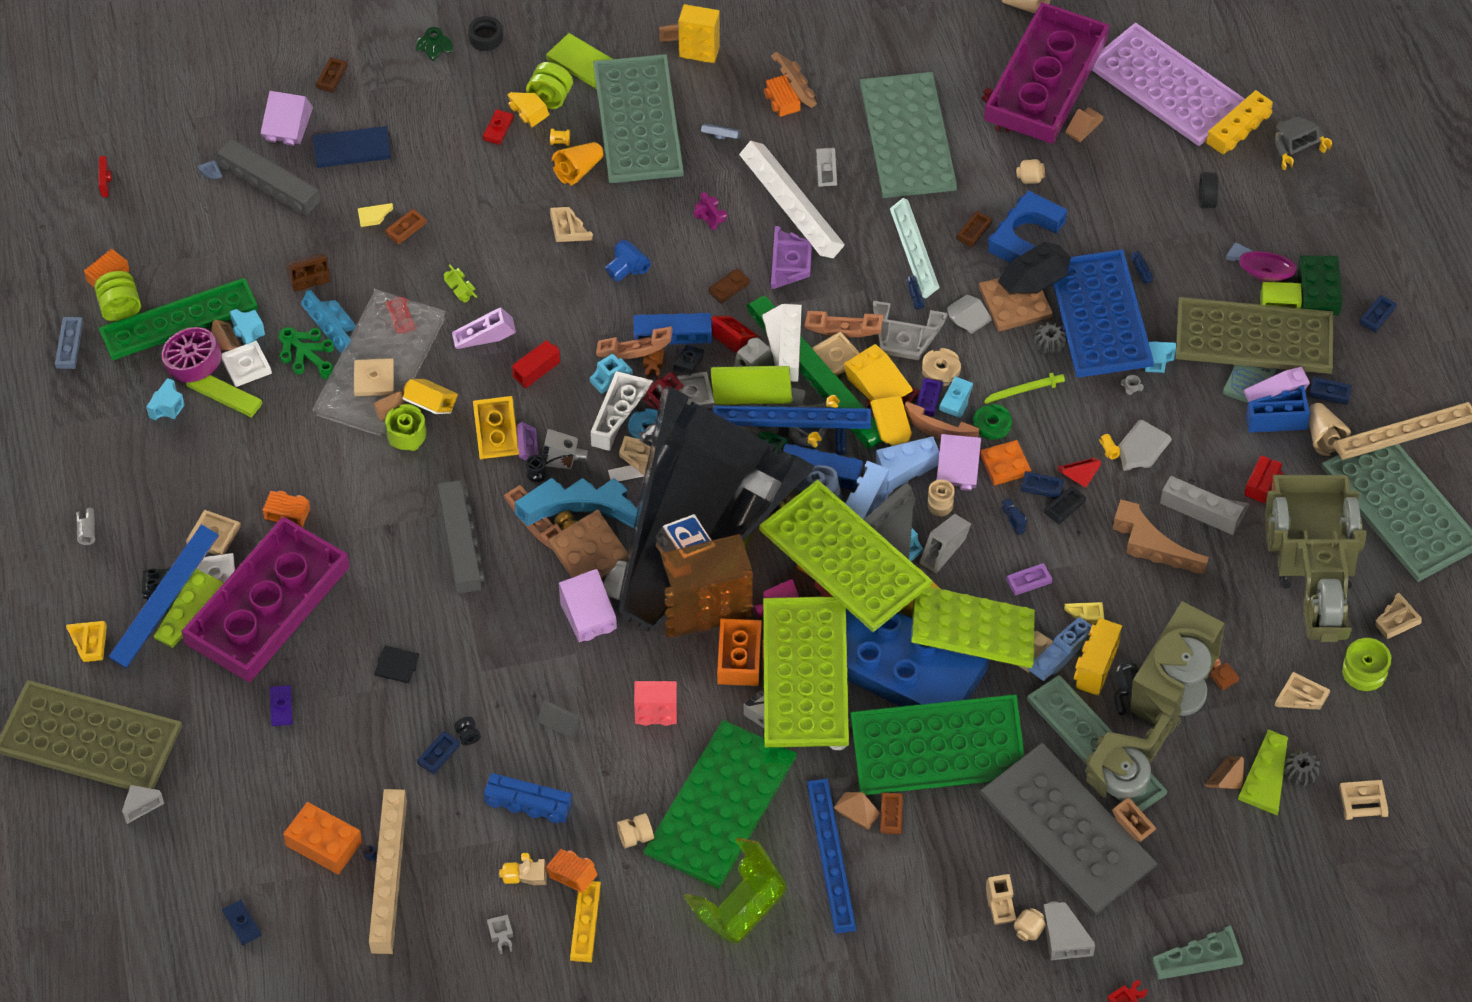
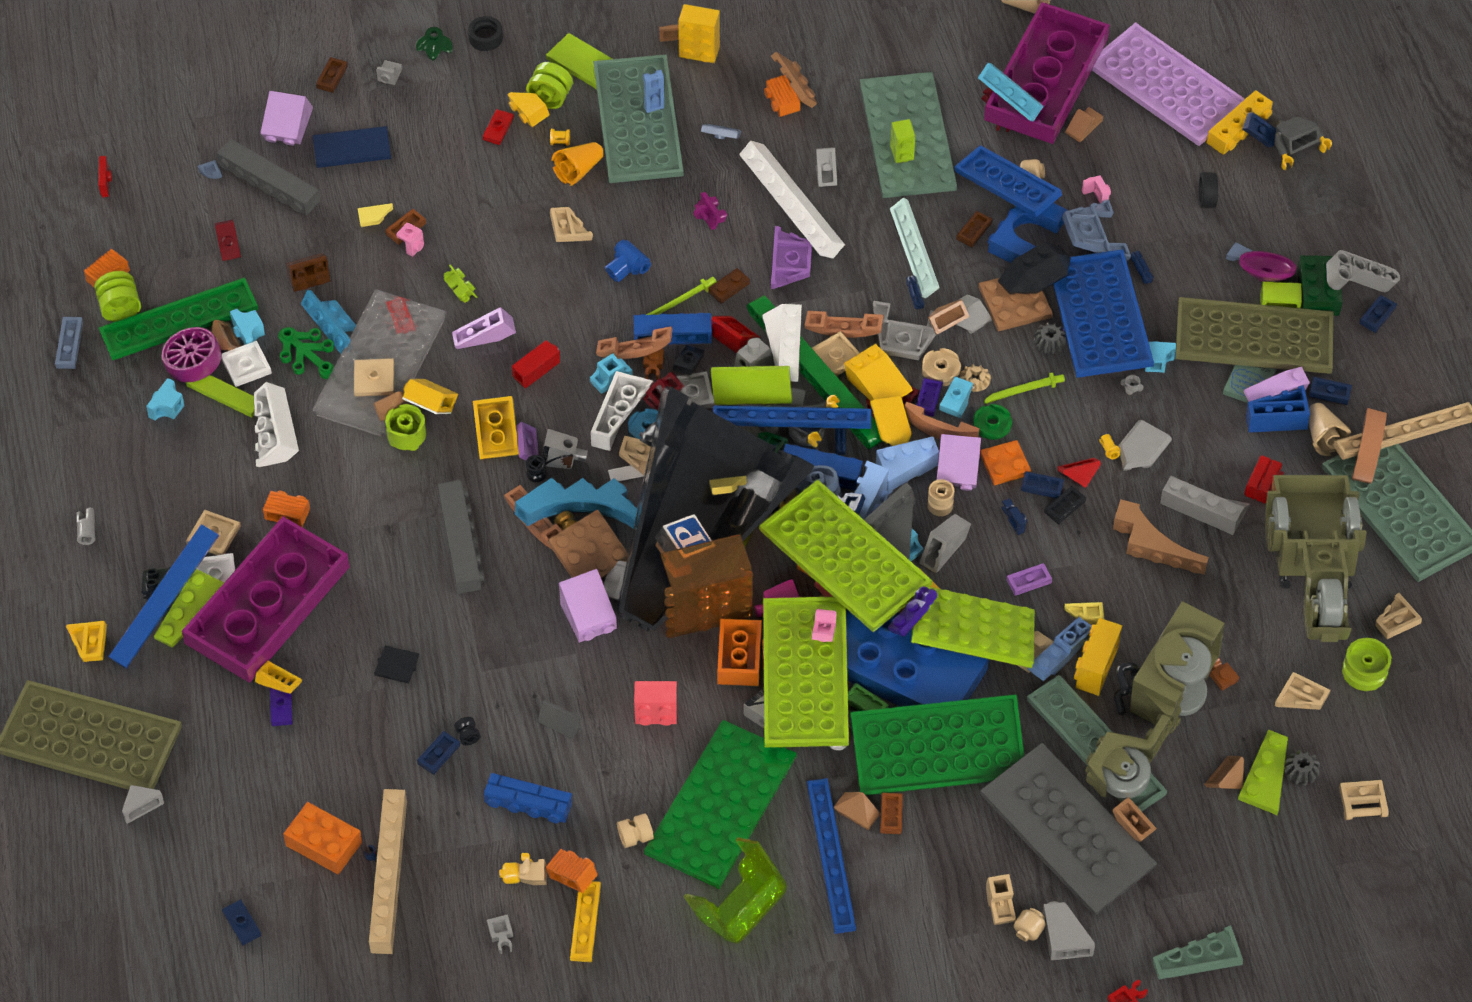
none -> dark red brick [214,220,241,261]
none -> white wedge [254,382,299,467]
none -> yellow slope [255,661,302,694]
none -> light grey bracket [376,60,402,85]
none -> bright pink bracket [396,223,424,257]
none -> medium blue plate [643,70,664,113]
none -> lime sword [646,277,717,315]
none -> light yellow tile [709,476,747,495]
none -> bright pink bracket [812,609,837,642]
none -> plate [835,493,866,515]
none -> bright green plate [848,683,889,711]
none -> dark purple hinge [888,586,938,636]
none -> lime brick [890,119,915,163]
none -> medium nougat slope [928,299,970,335]
none -> blue plate [954,145,1062,217]
none -> tan gear [960,364,991,392]
none -> medium azure plate [978,63,1044,121]
none -> sand blue wing [1062,200,1131,261]
none -> bright pink bracket [1082,175,1111,203]
none -> dark blue plate [1242,112,1276,147]
none -> light grey beam [1326,250,1400,292]
none -> nougat slope [1352,408,1387,484]

